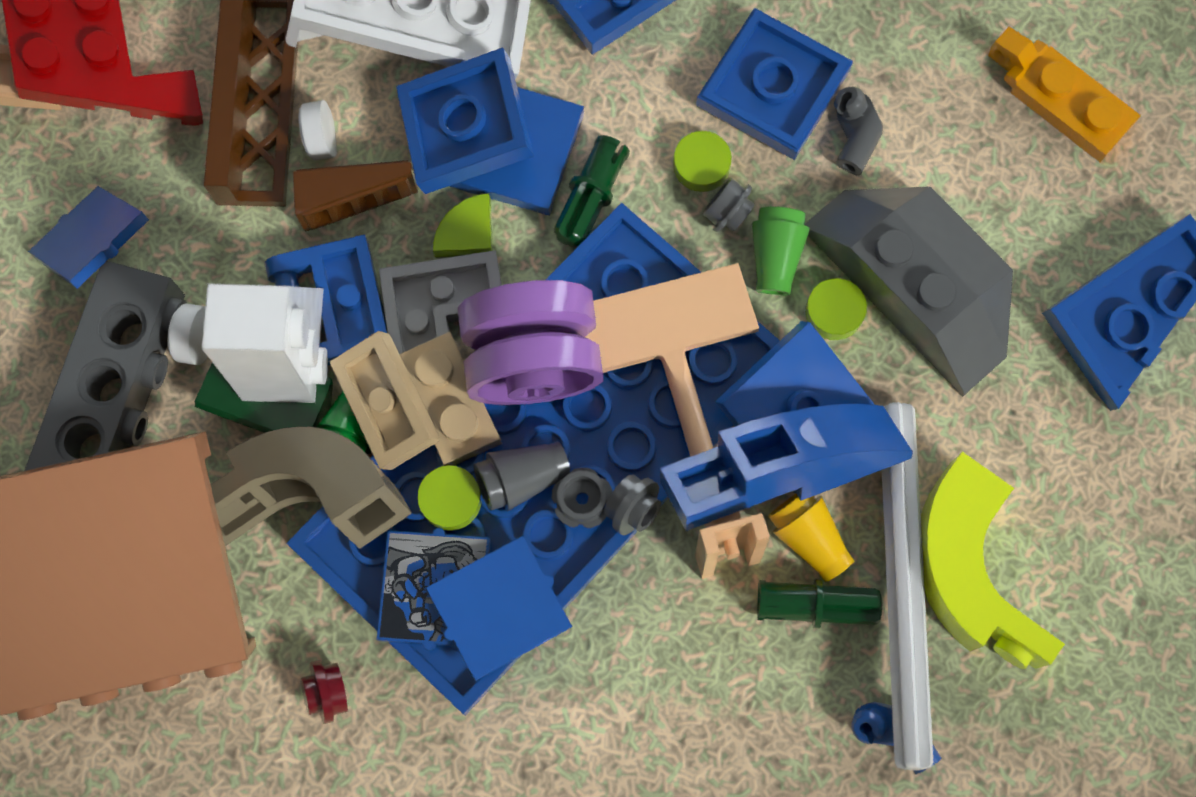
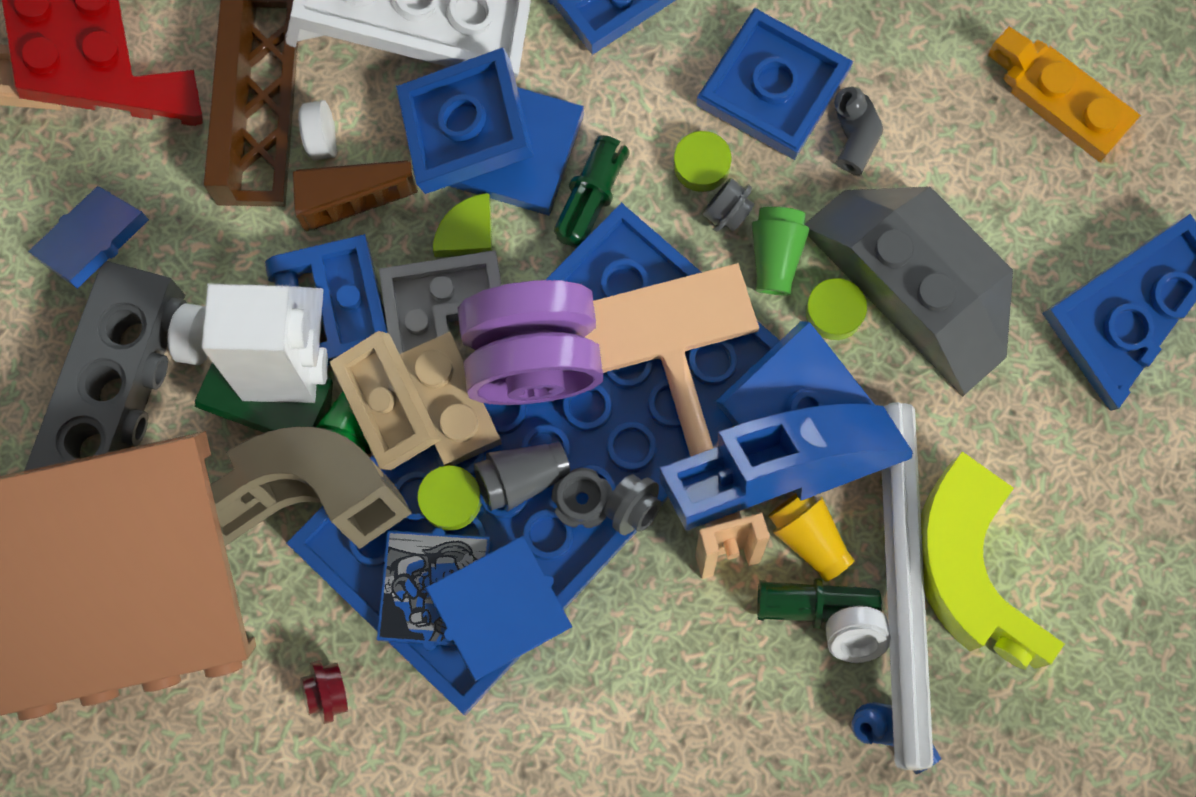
none -> white tile [825,606,891,663]

